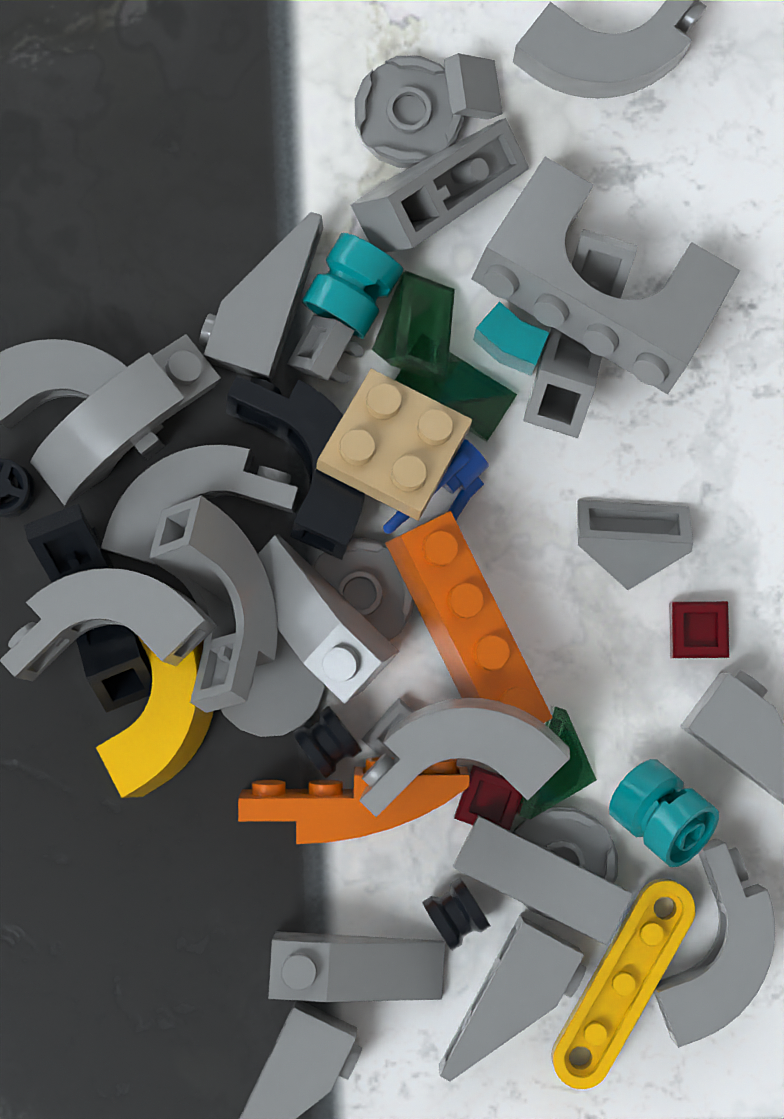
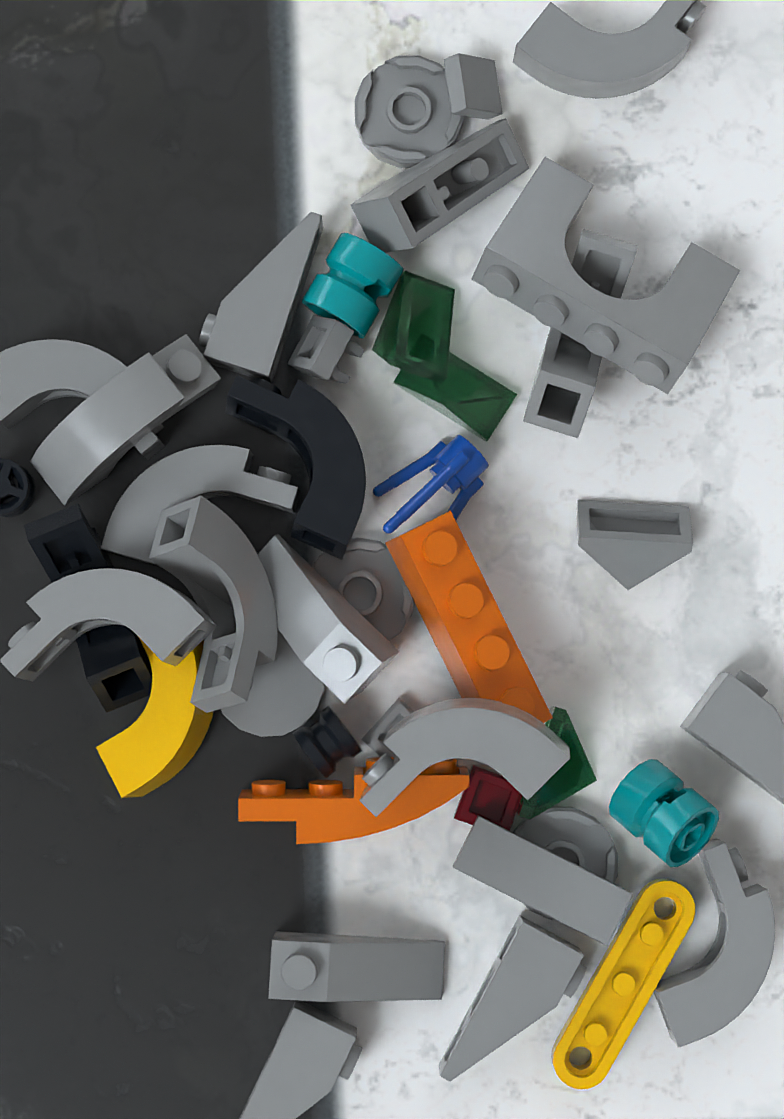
tan plate [316,368,473,521] -> none
black wheel [422,877,491,951] -> none
teal piece [473,301,549,376] -> none
dark red tile [669,601,729,658] -> none

